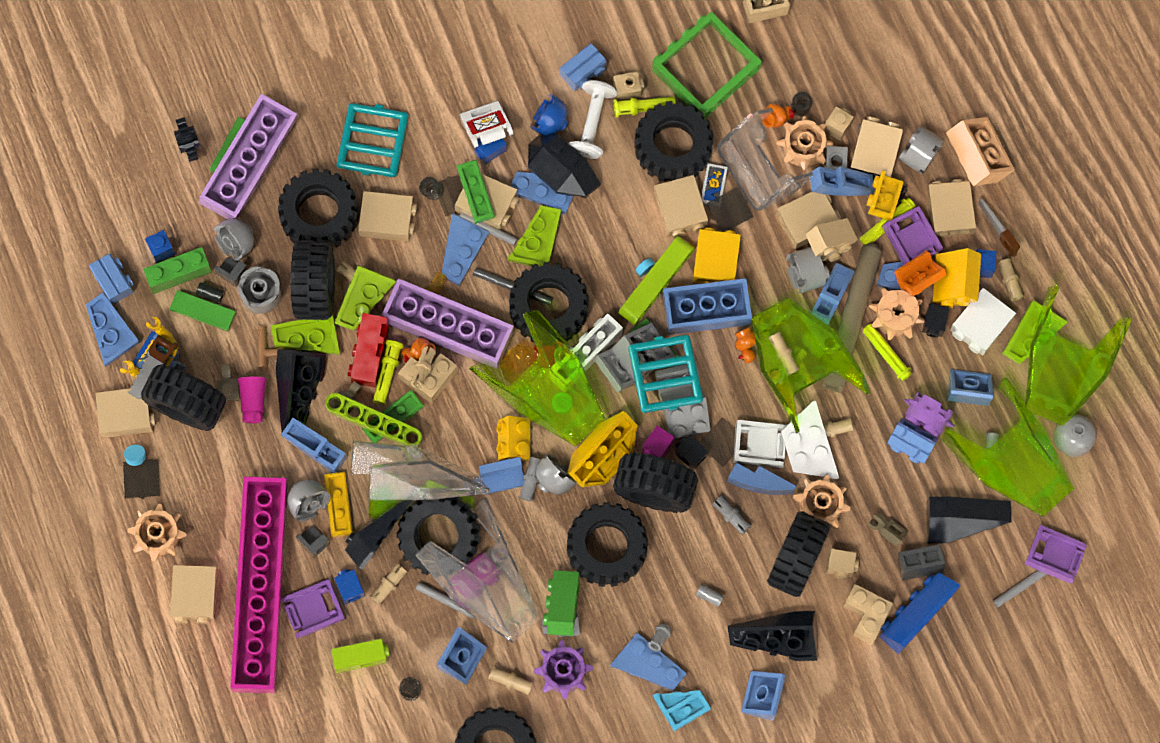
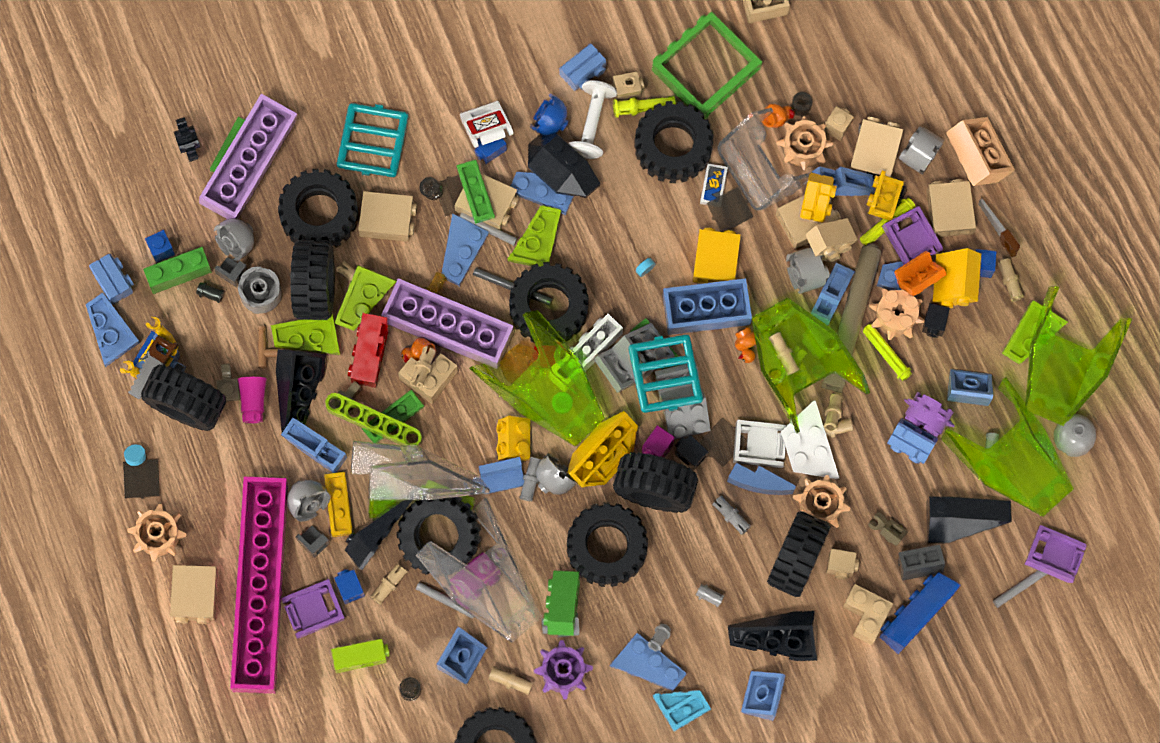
tan brick [96,388,156,438] -> none
bright green tile [170,290,236,332] -> none
neon yellow pin [373,340,404,405] -> none
lime beam [618,235,695,326] -> none
tan brick [653,175,708,238] -> none
light grey brick [825,146,848,170] -> none
white brick [950,288,1016,356] -> none
none -> yellow brick [800,173,837,223]
none -> tan pin [824,394,843,433]

